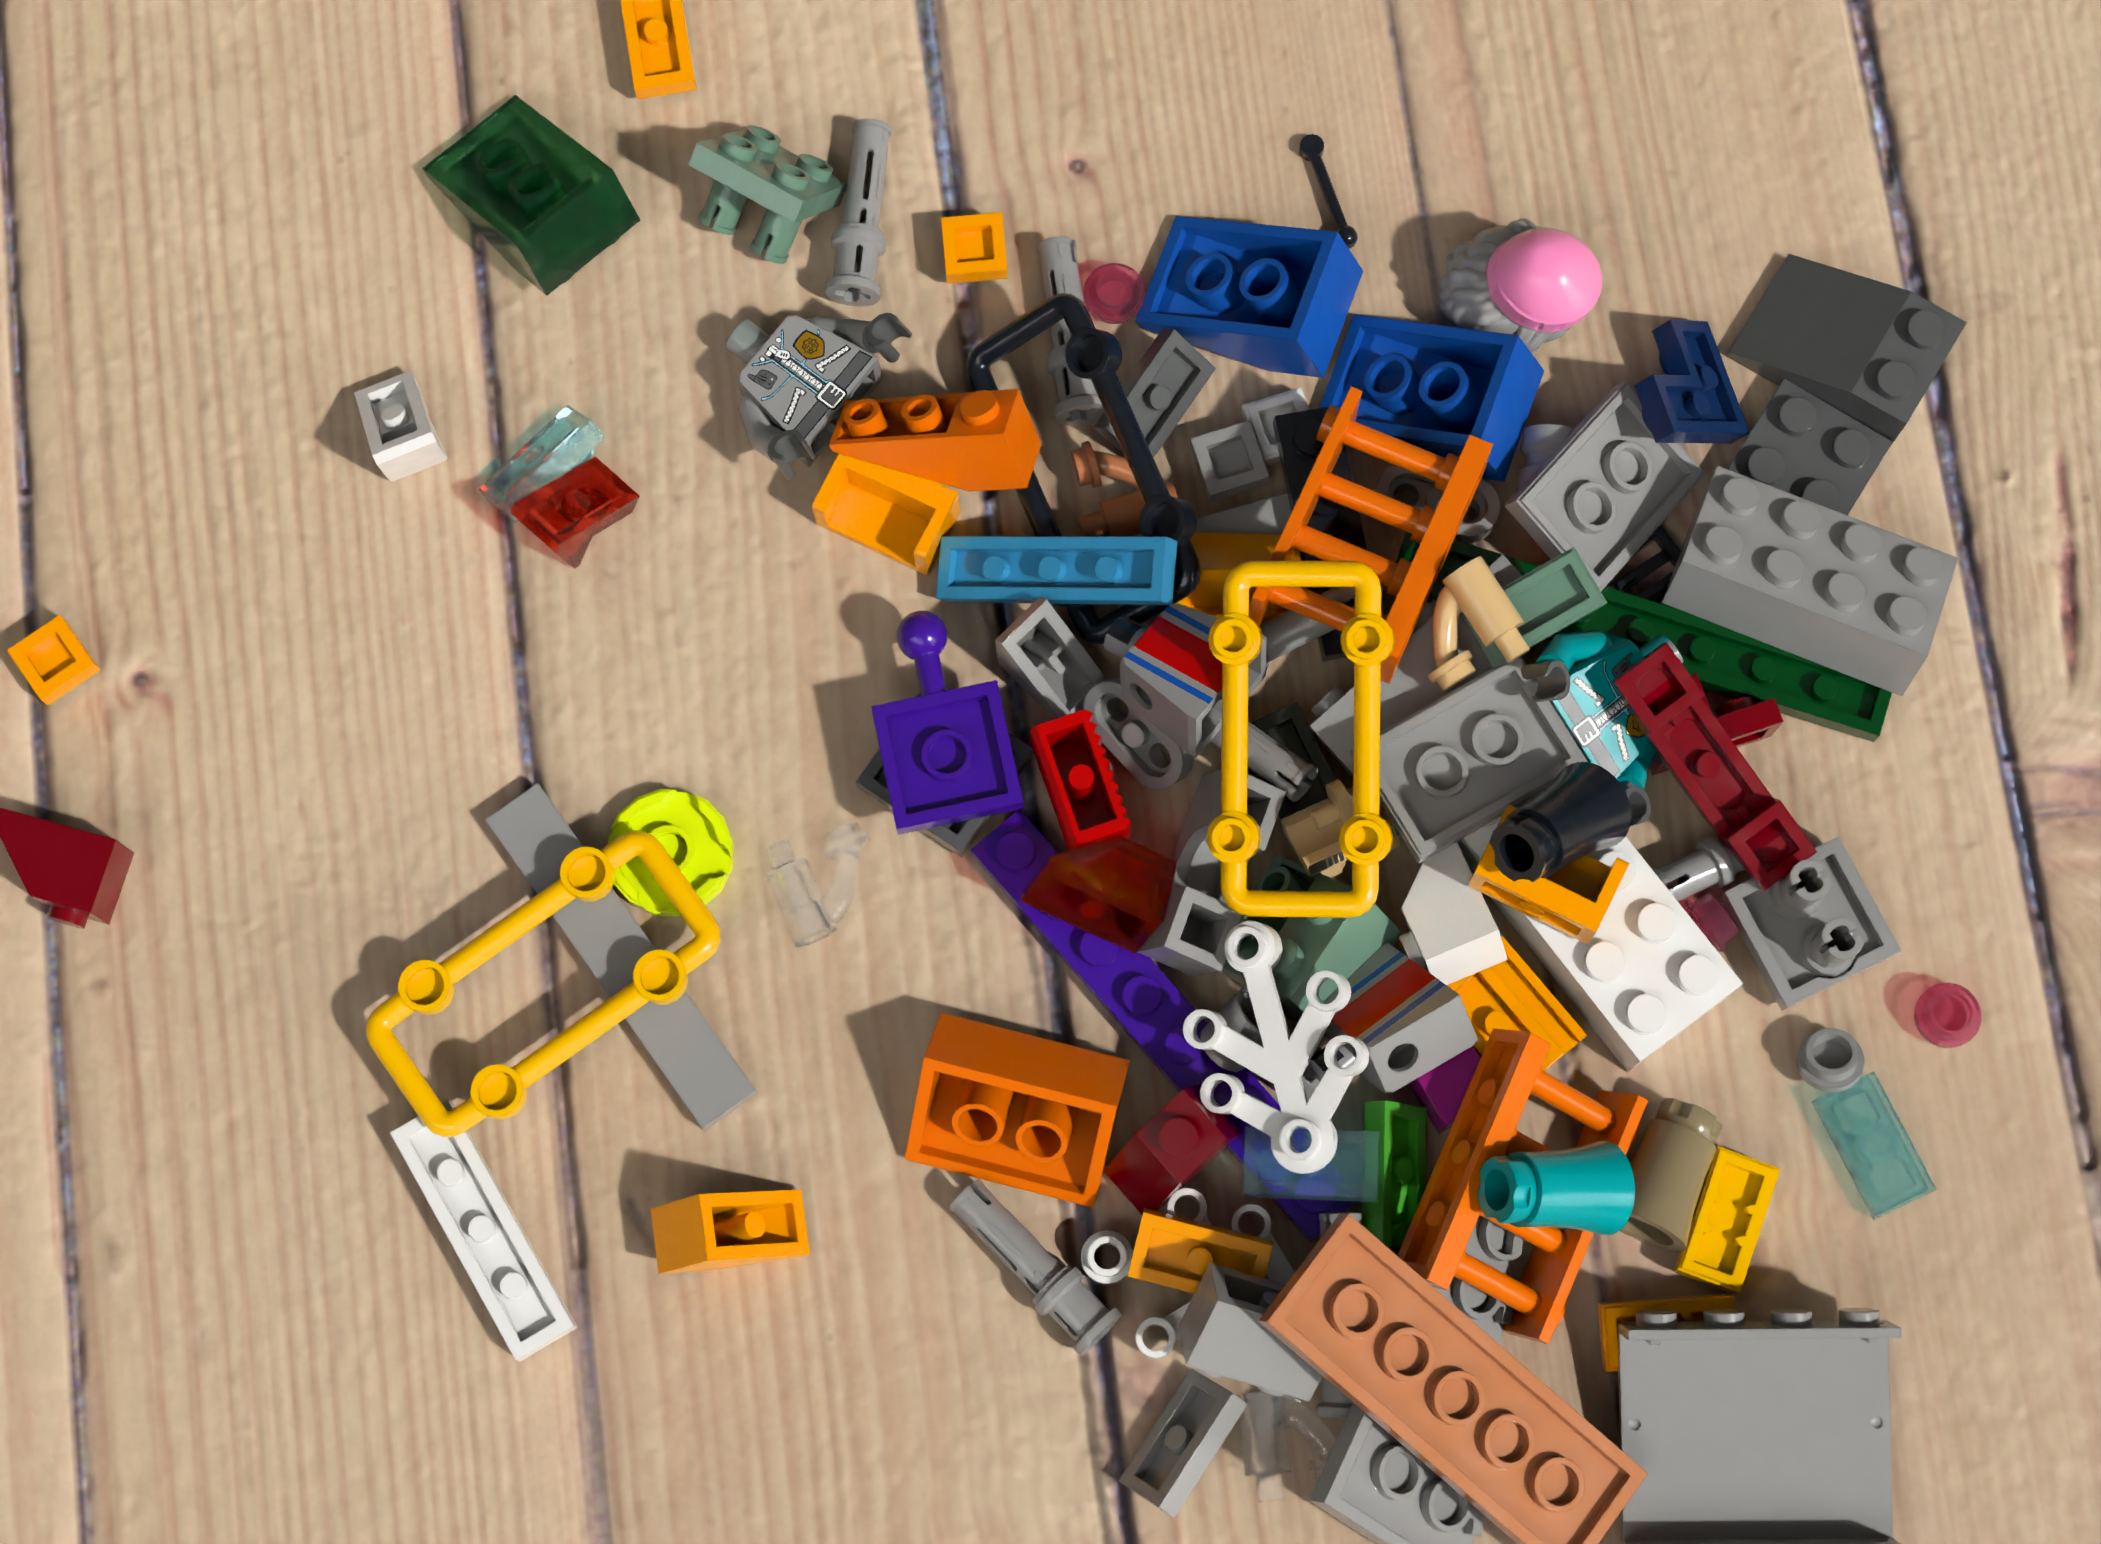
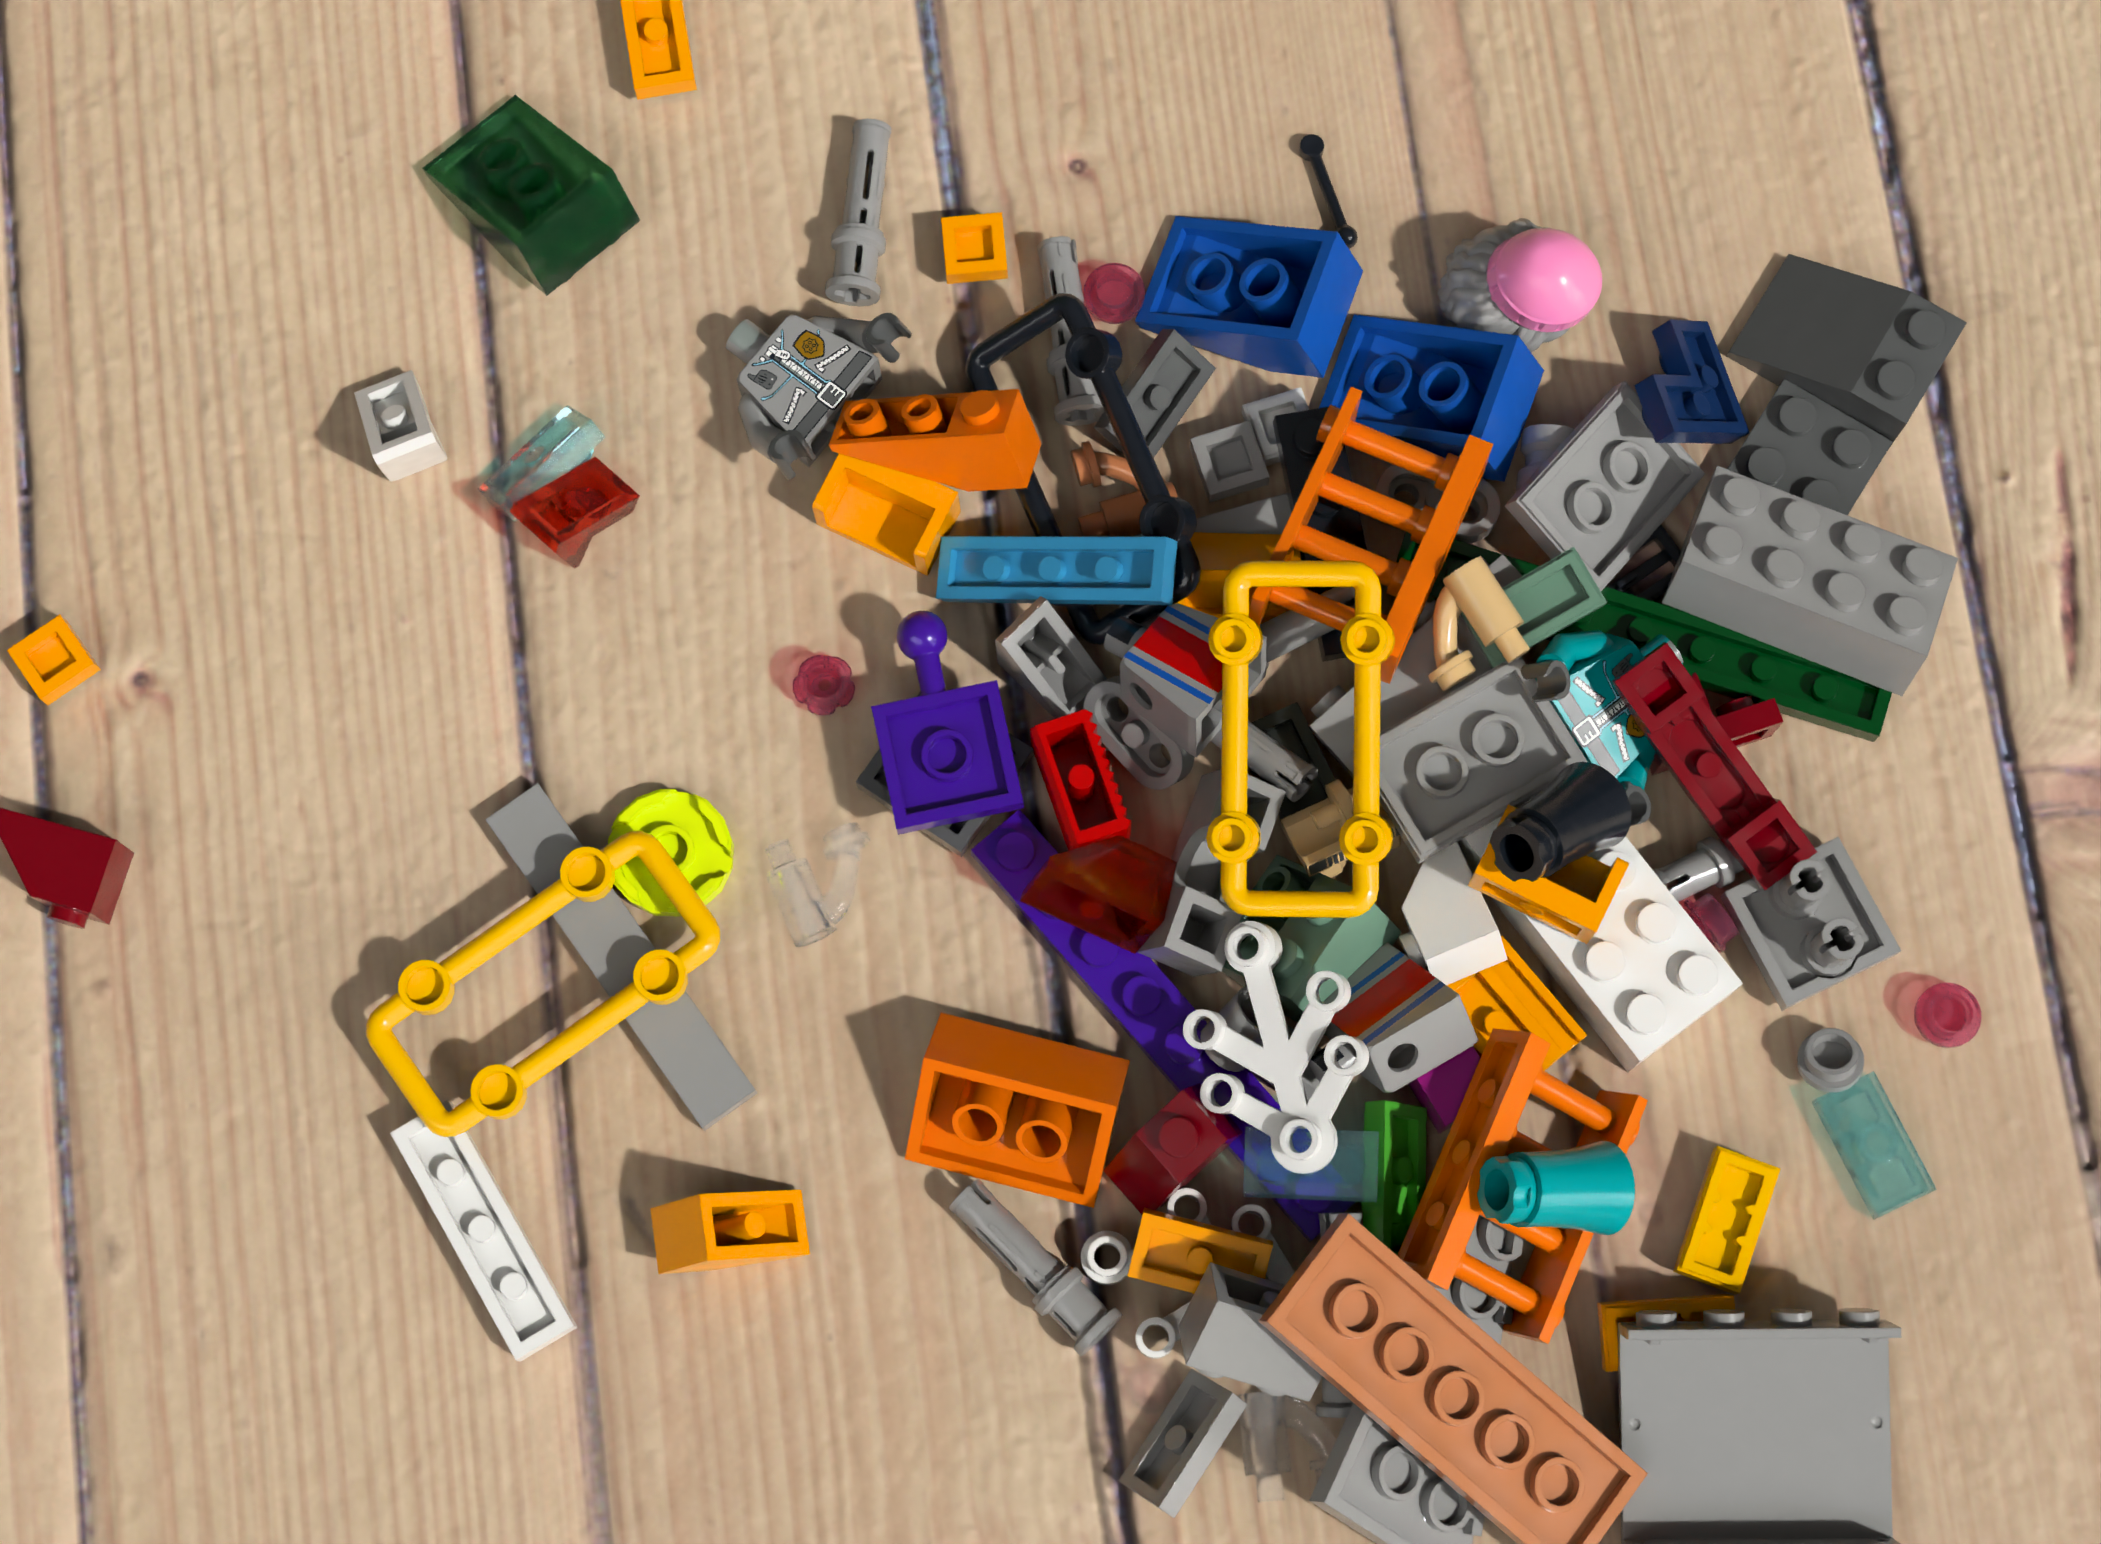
sand green plate [688,125,847,264] -> none
dark tan plant [1620,1098,1722,1252] -> none
none -> clear pink plate [793,655,855,716]

